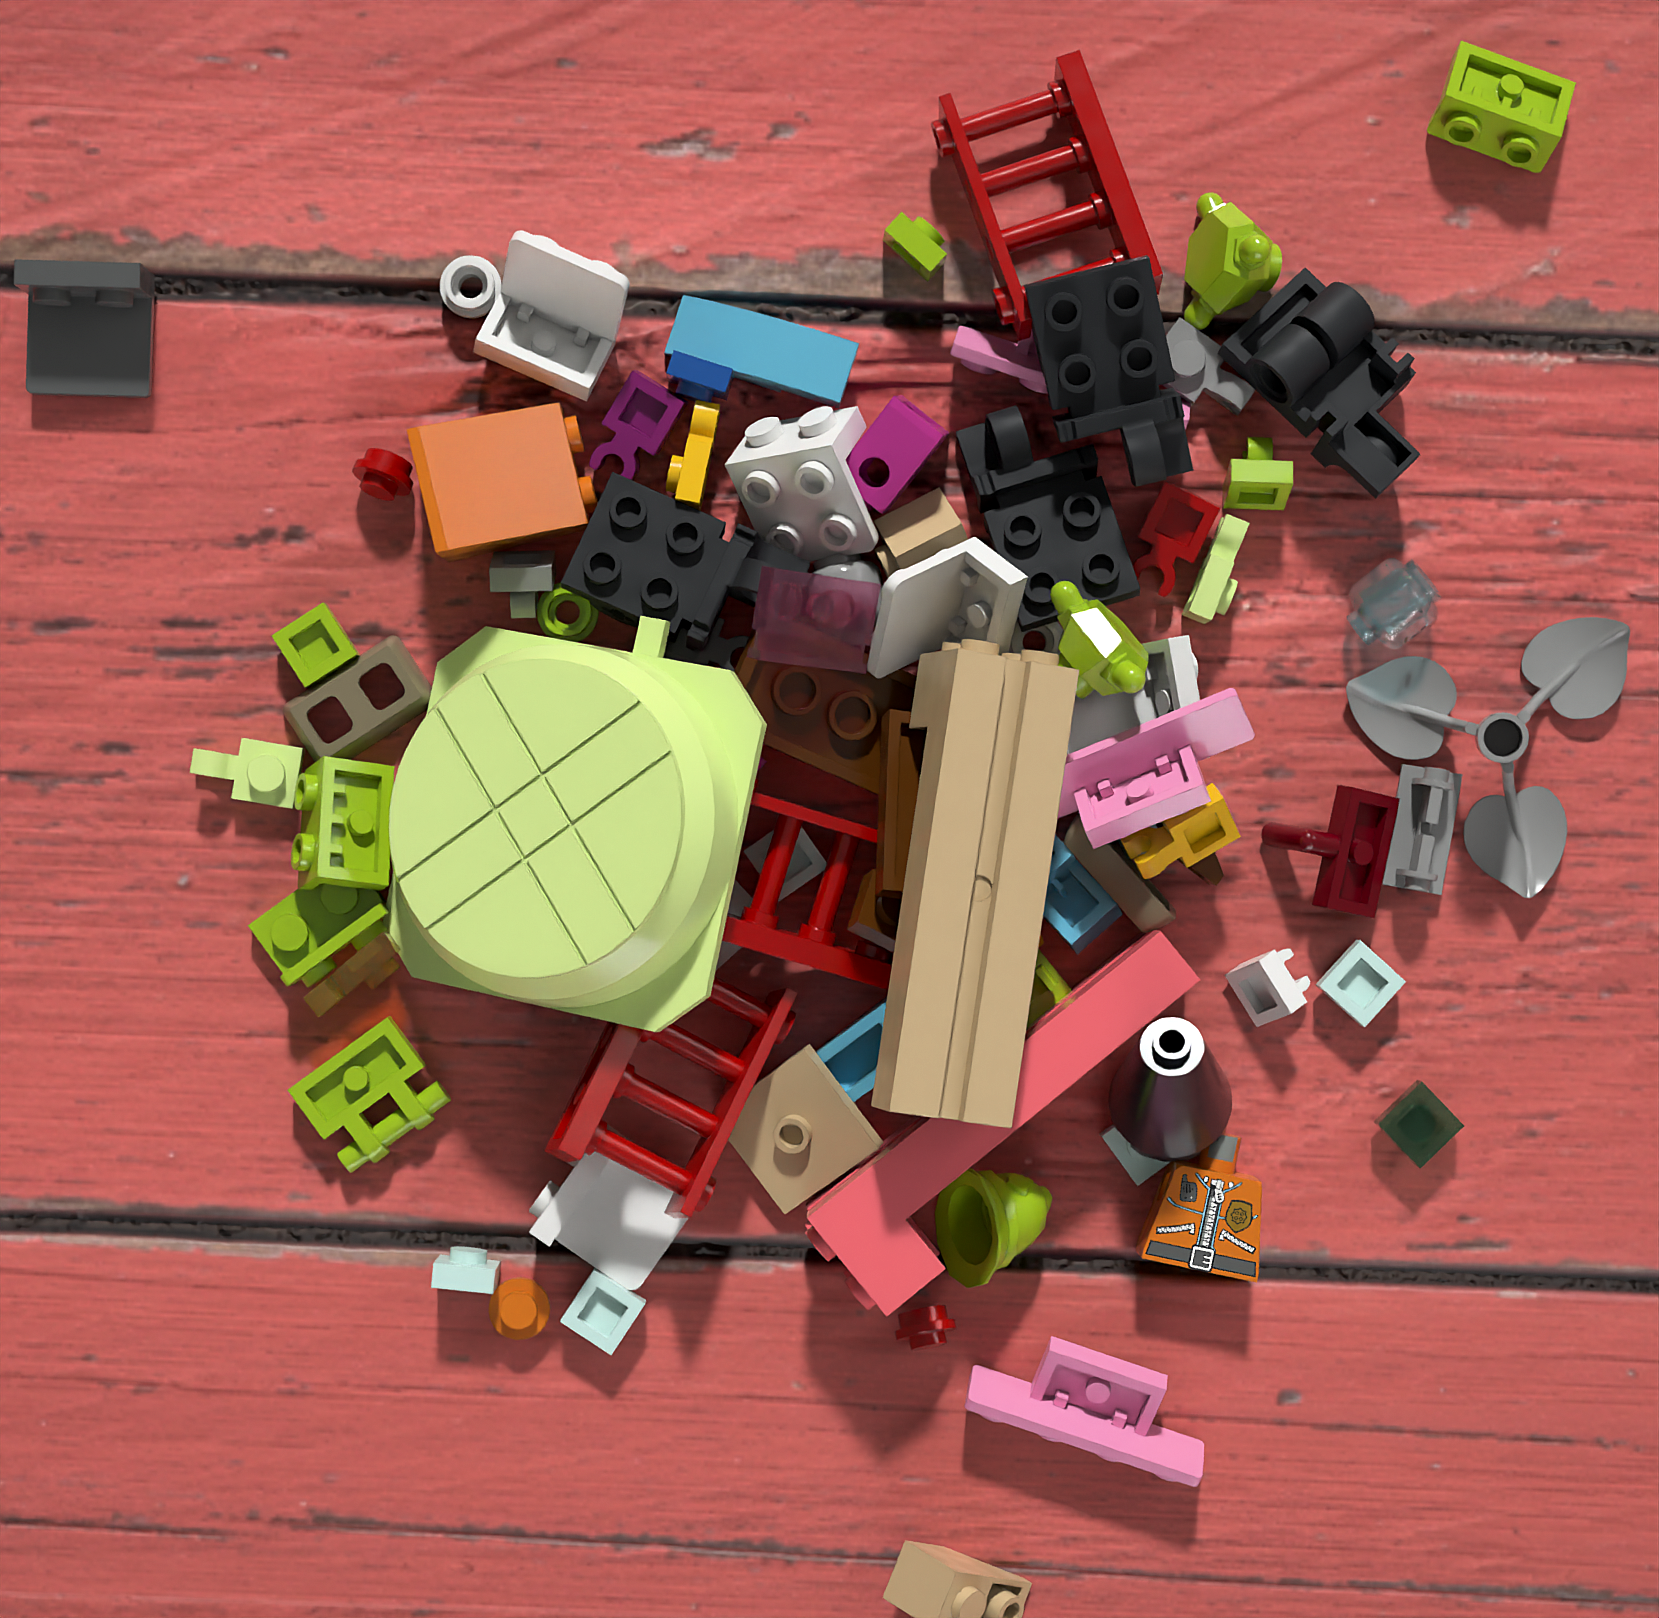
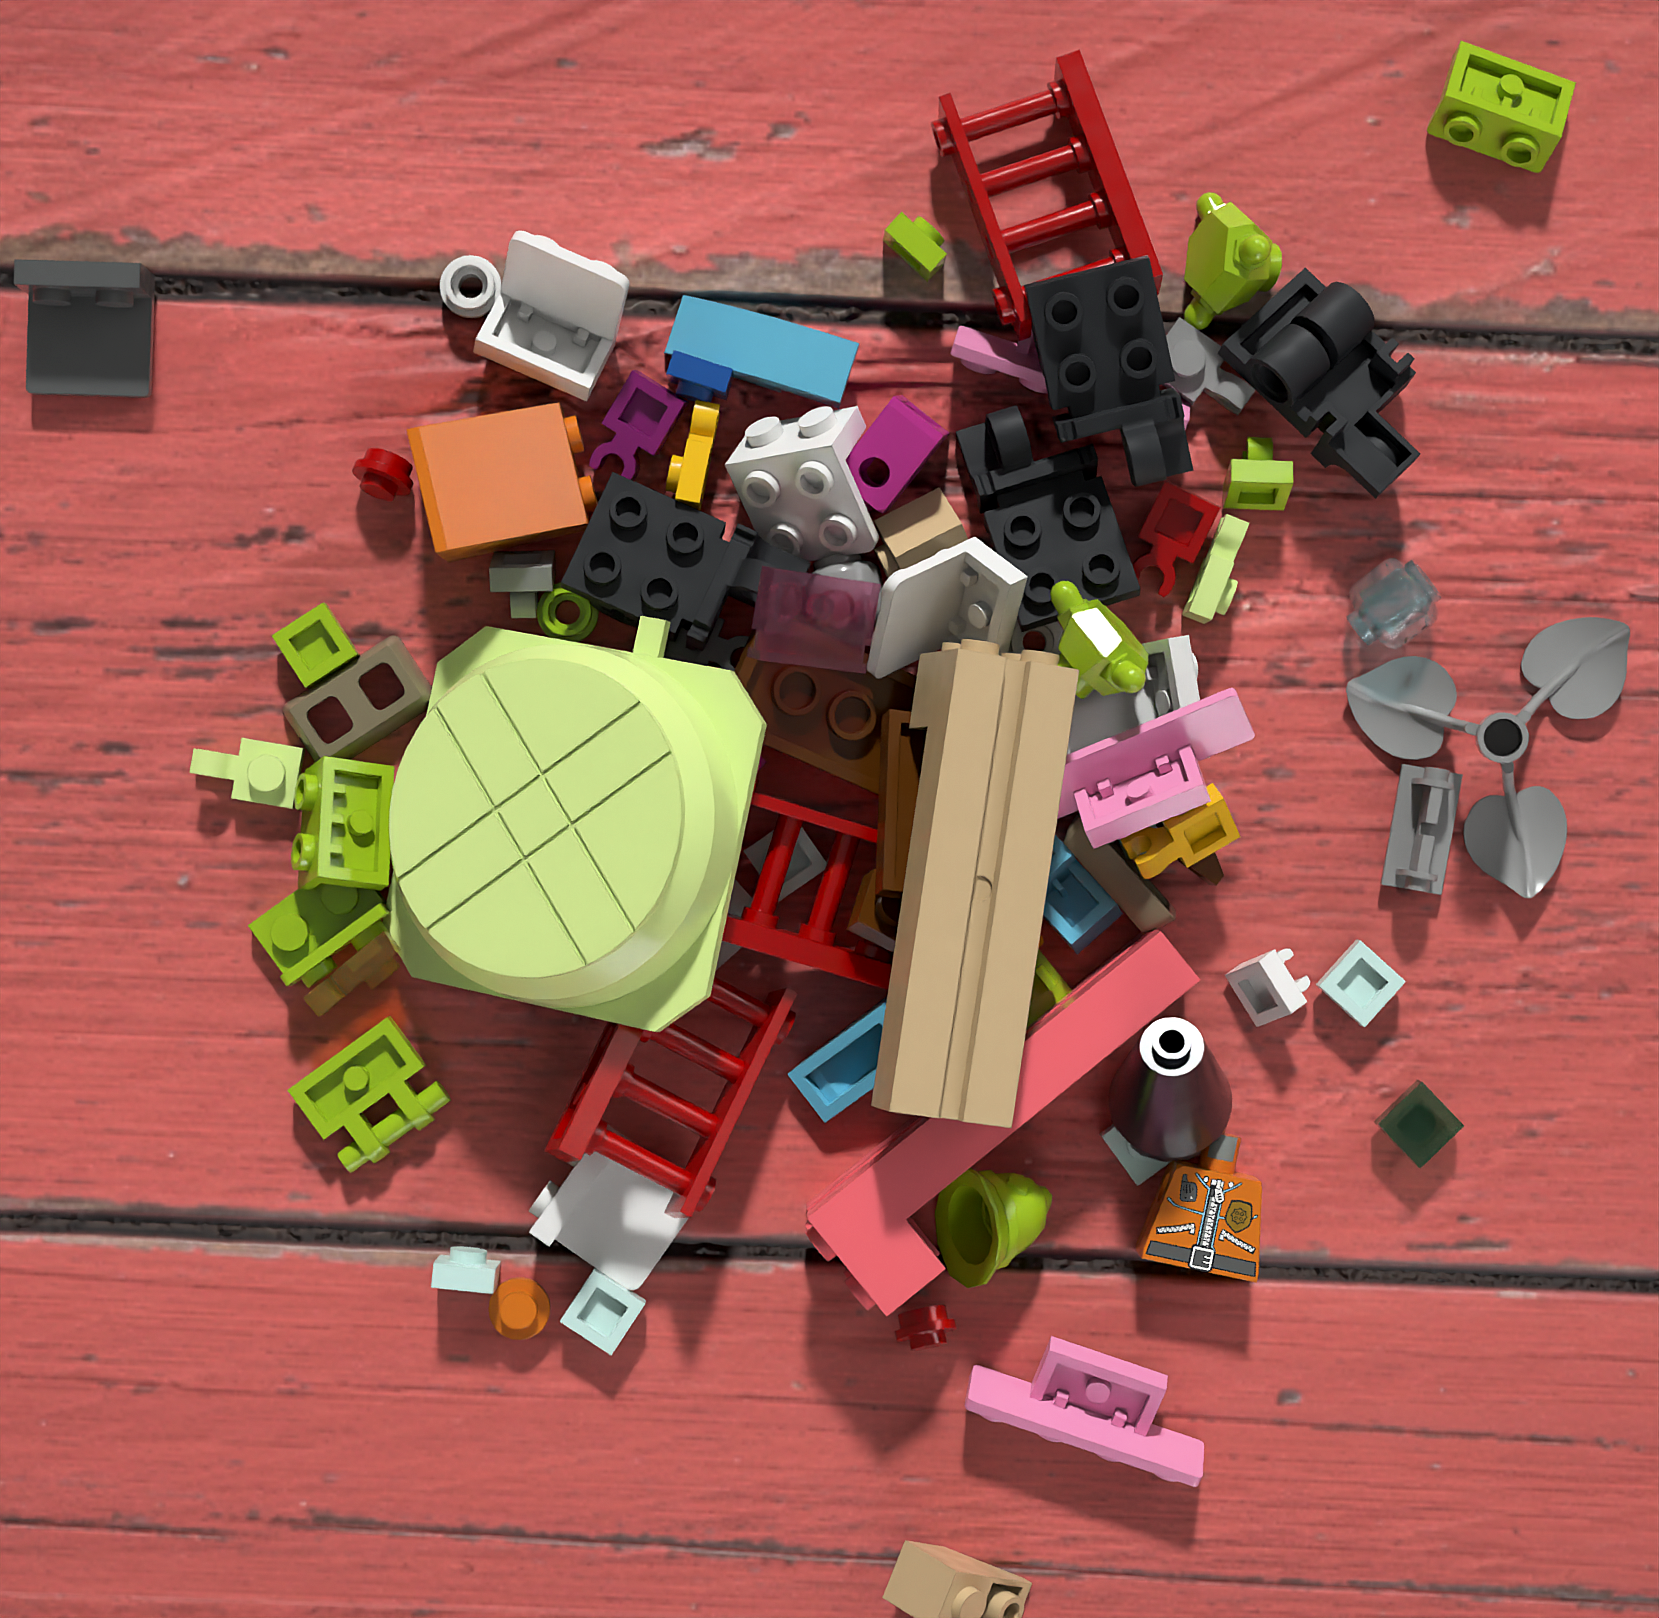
tan plate [728,1044,884,1214] -> none
dark red plate [1261,785,1400,919] -> none

